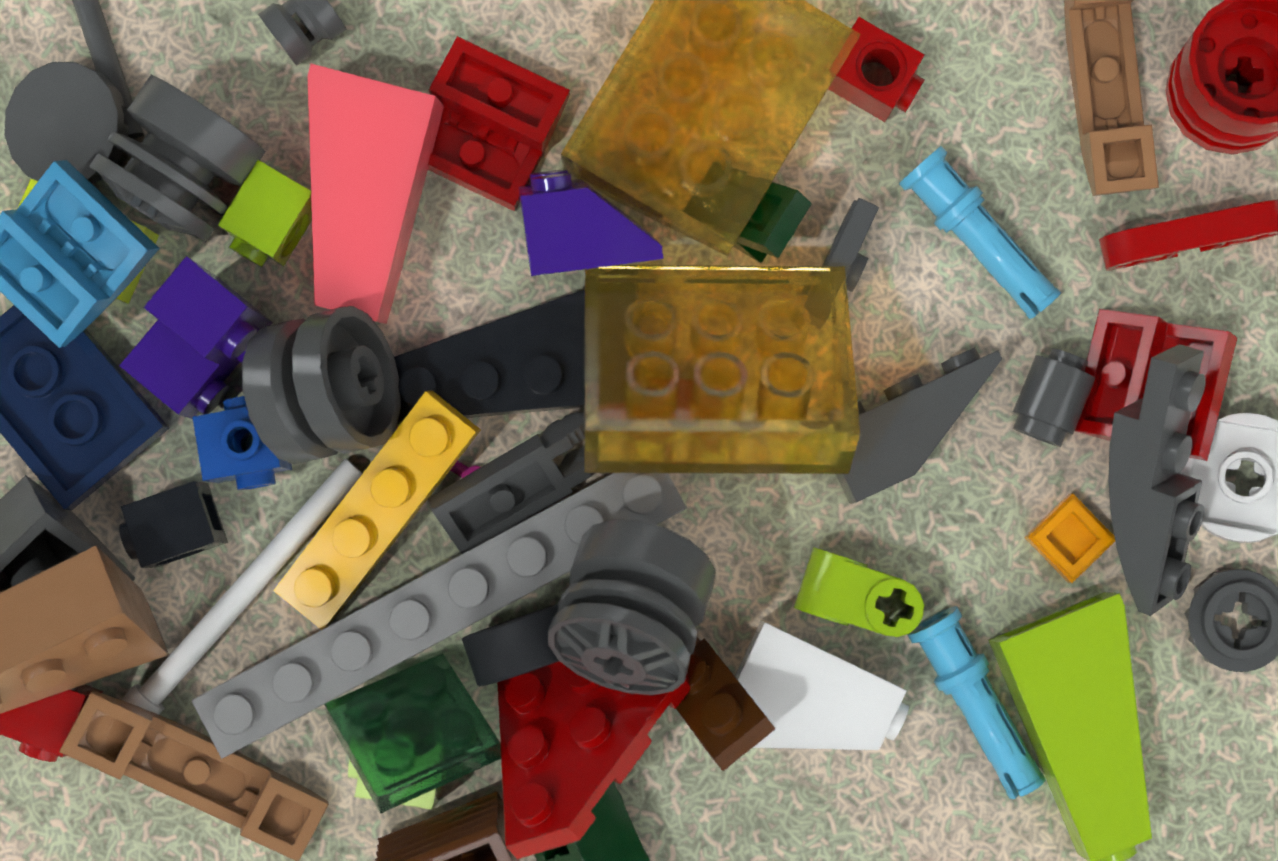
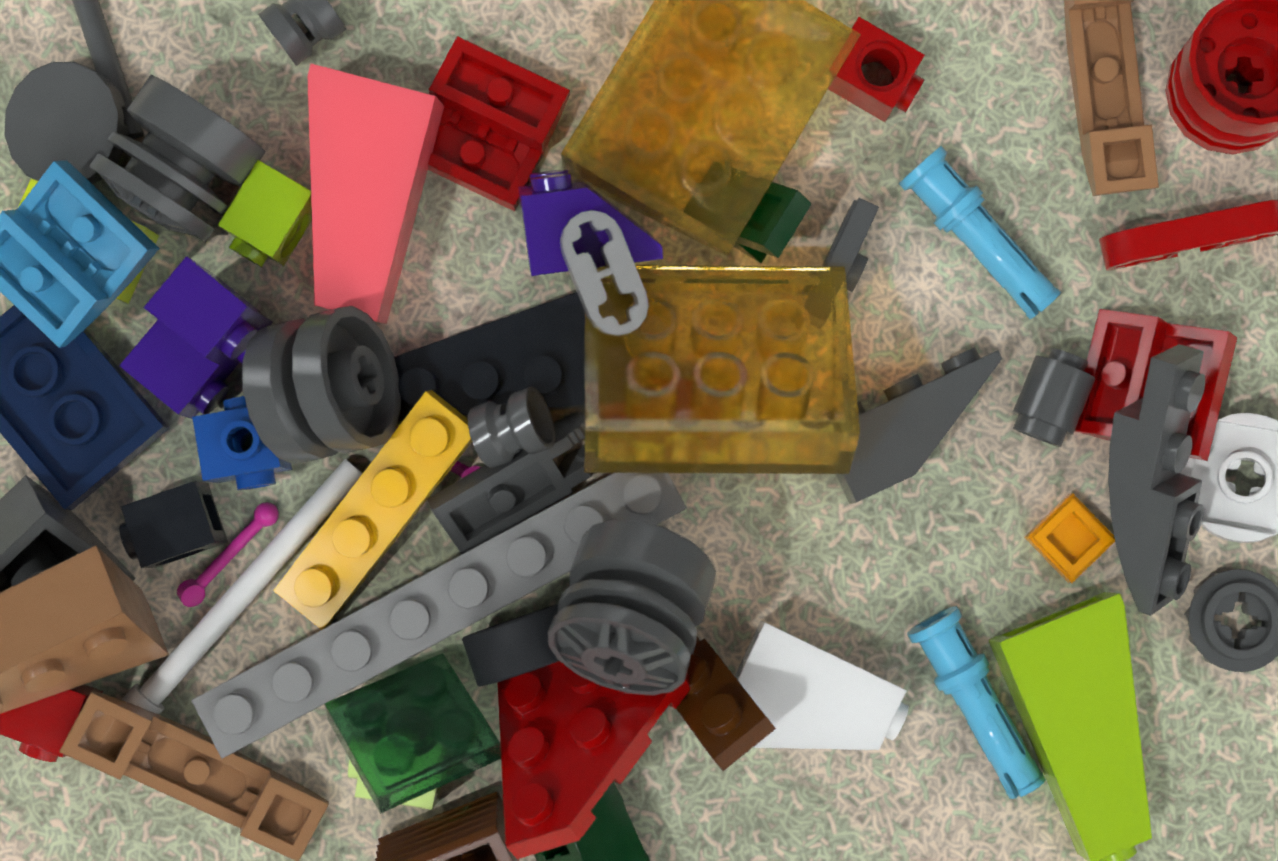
lime piece [793,547,924,637] -> none
none -> dark pink hinge [177,502,279,607]
none -> dark grey wheel [468,387,555,468]
none -> light grey beam [559,210,649,336]

